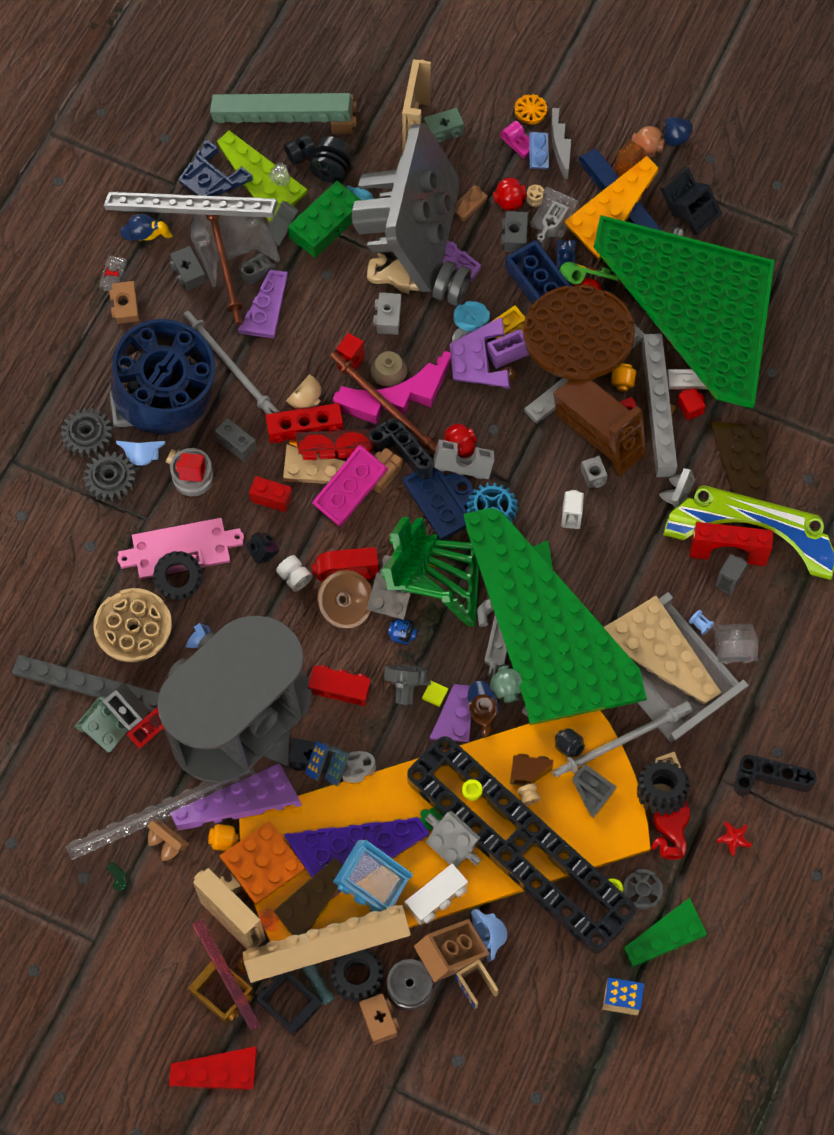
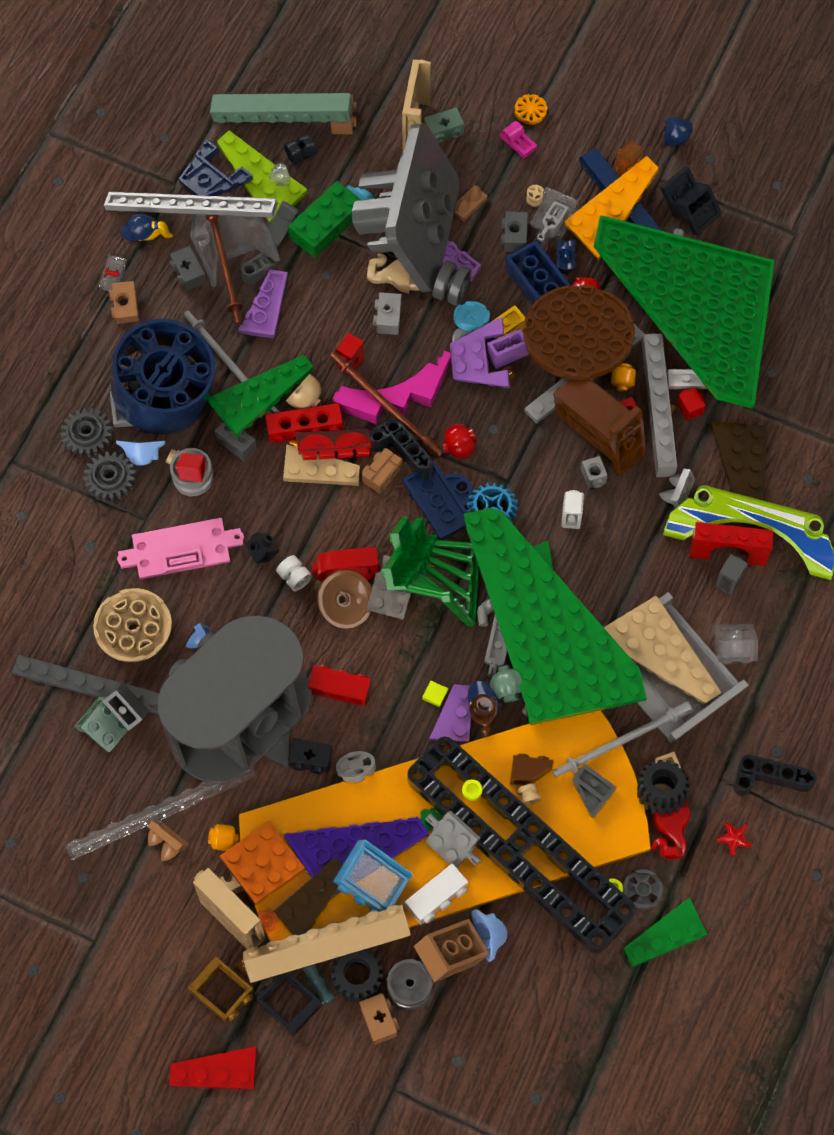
clear green arm [107,862,127,891] -> none
red brick [126,707,163,749] -> none
black tyre [153,551,202,600] -> none
medium lavender wing [170,763,302,831] -> none
clear pink axle [193,919,260,1030] -> none
red brick [249,476,292,513] -> none
clear light blue piece [305,741,350,786] -> none
black wheel [309,136,354,183] -> none
dark pink tile [312,445,389,527] -> none
dark tan cone [370,351,407,388] -> none
dark grey piece [384,665,431,705] -> none
blue head [388,618,418,645] -> none
light grey arch [434,439,494,479] -> none
tan piece [455,959,499,1009] -> none
red plant [493,178,526,211] -> none
medium blue tile [529,132,549,169] -> none
light grey slope [551,108,571,179] -> none
black head [555,728,585,758] -> none
bright green door [560,262,618,284] -> none
blue piece [602,977,644,1015] -> none
nougat plant [631,126,665,159] -> none
light blue bush [689,610,714,635] -> none
none -> green wing [208,355,314,438]

